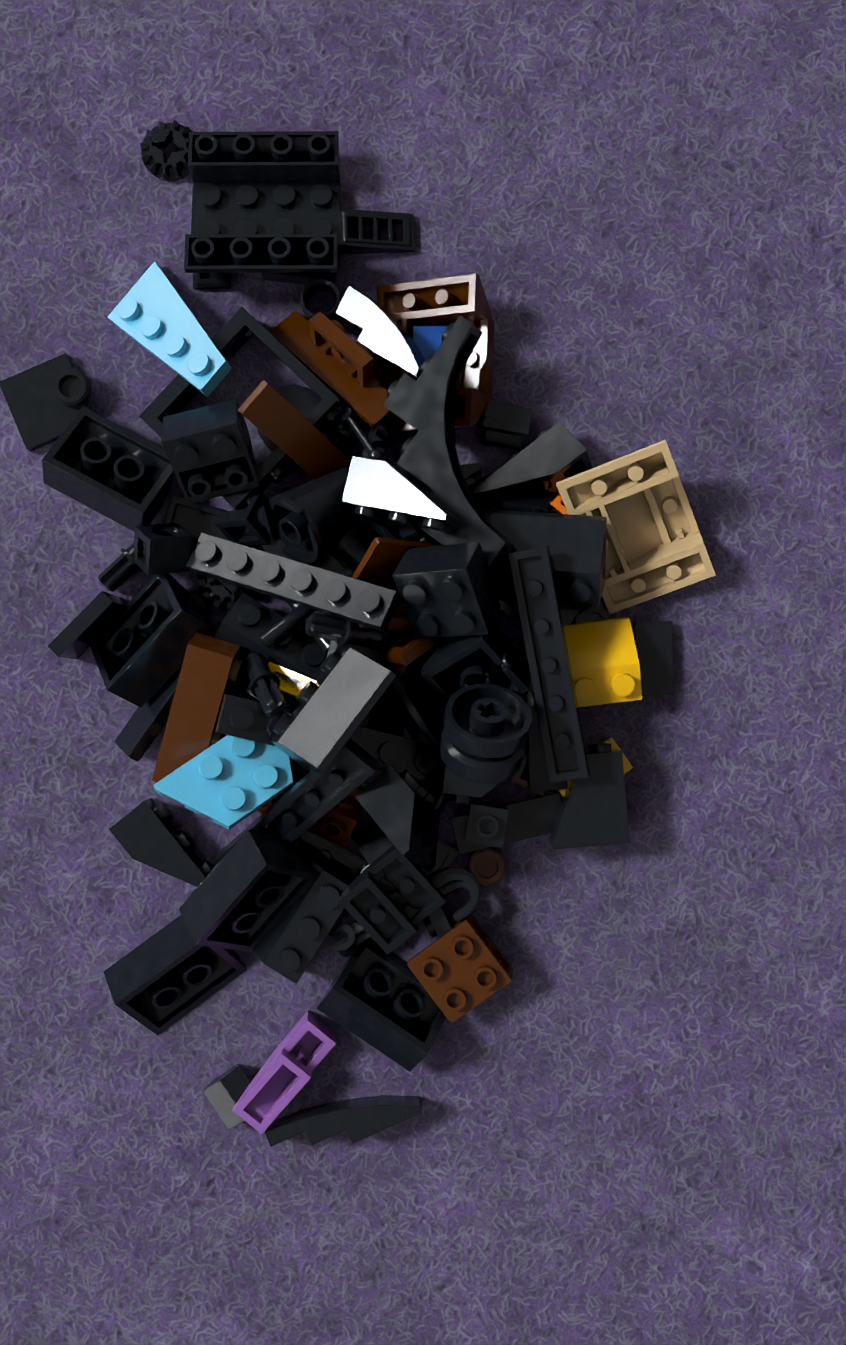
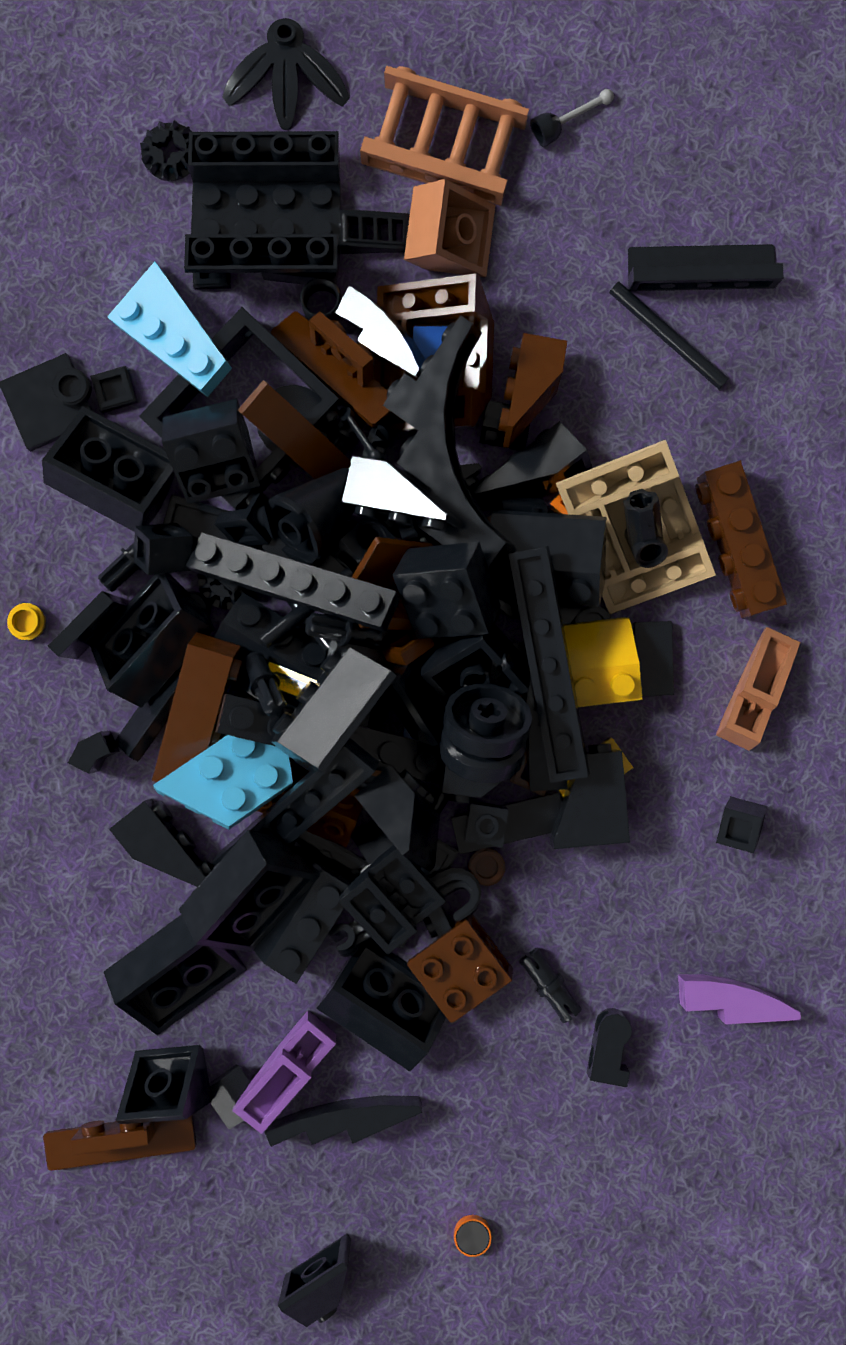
none -> yellow plate [7,603,46,640]
none -> reddish brown bracket [43,1115,197,1171]
none -> black piece [68,731,120,774]
none -> black tile [90,366,138,413]
none -> black slope [116,1045,212,1124]
none -> black plant [222,18,350,130]
none -> black slope [278,1234,351,1327]
none -> nougat fence [360,66,529,206]
none -> nougat slope [404,179,496,277]
none -> flat silver tile [454,1215,491,1257]
none -> reddish brown slope [498,333,568,448]
none -> black pin [519,948,582,1023]
none -> hinge [530,89,614,147]
none -> black leg [586,1008,632,1087]
none -> black bar [609,281,729,390]
none -> black piece [623,489,668,568]
none -> black panel [628,244,784,291]
none -> medium lavender slope [678,974,801,1024]
none -> reddish brown brick [696,460,787,618]
none -> nougat slope [716,627,801,751]
none -> black brick [716,796,768,854]

